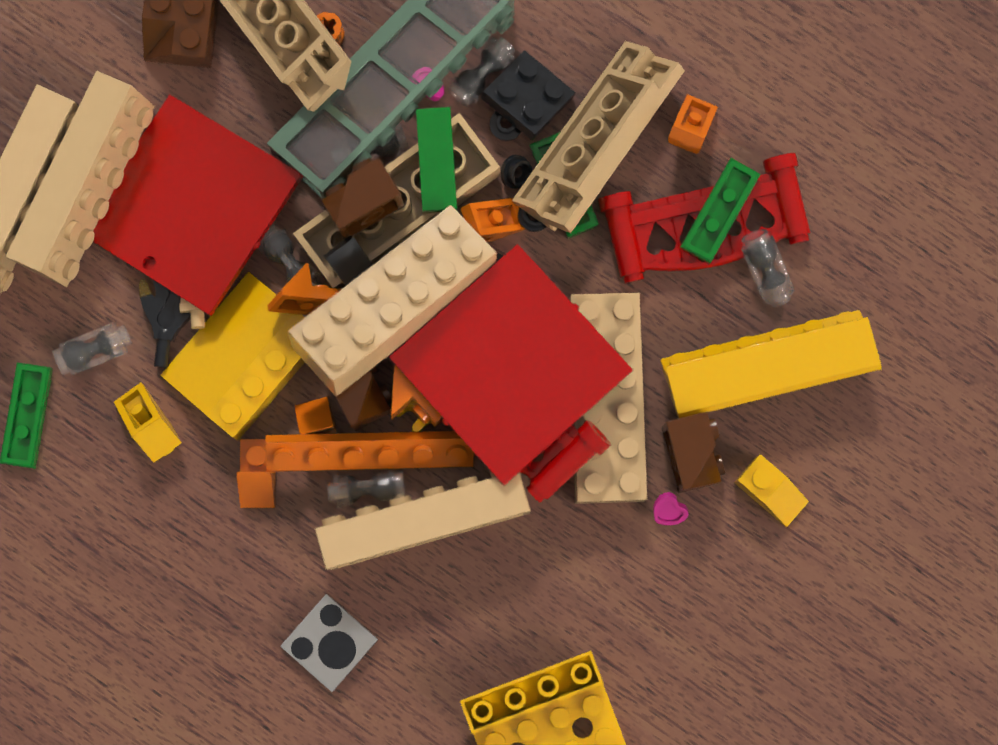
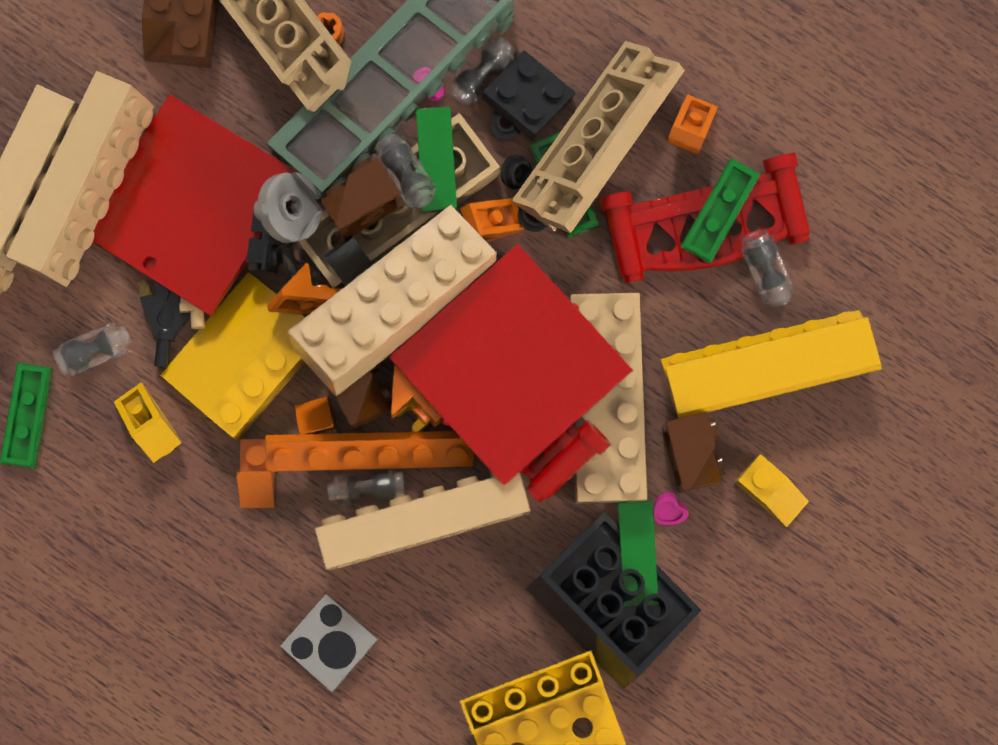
none -> black hinge [246,206,287,274]
none -> light grey plate [254,172,321,243]
none -> clear piece [375,134,437,208]
none -> black slope [526,511,701,689]
none -> green tile [618,501,659,606]

